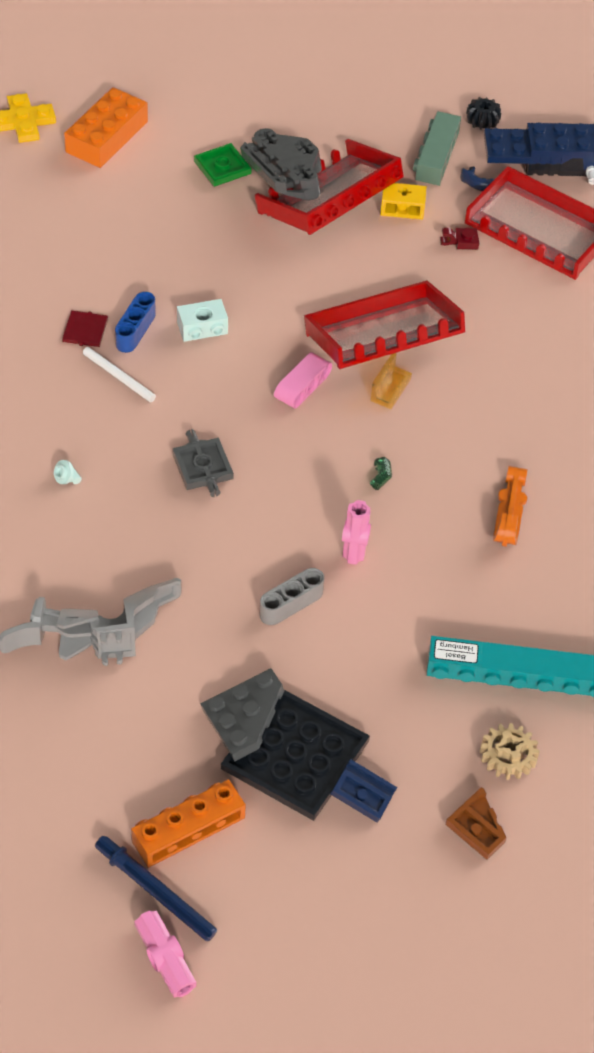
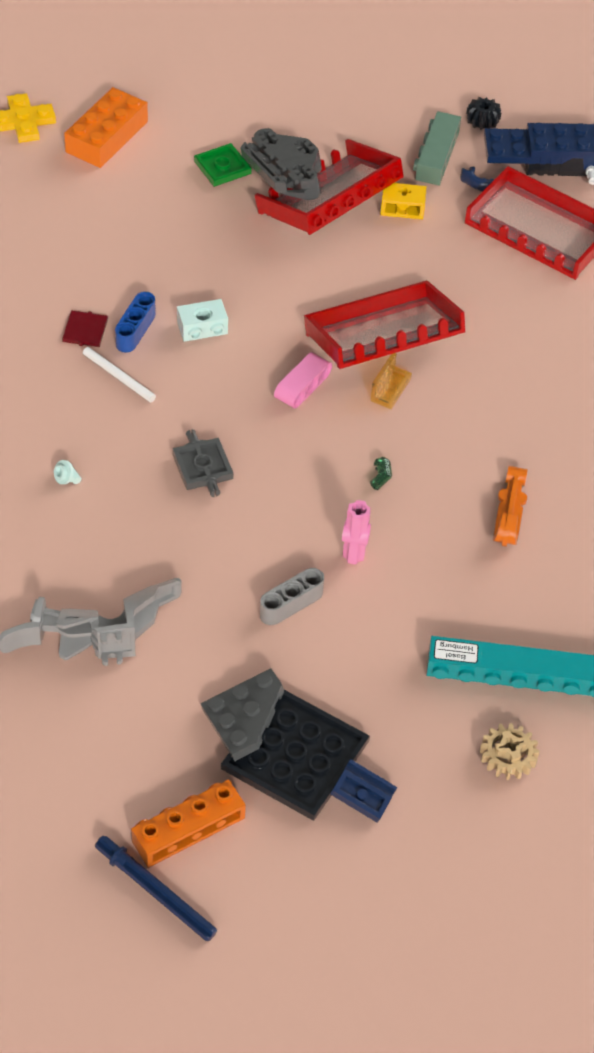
bright pink piece [134,911,196,998] -> none
dark red plate [440,228,480,250] -> none
dark orange wing [445,787,507,860] -> none

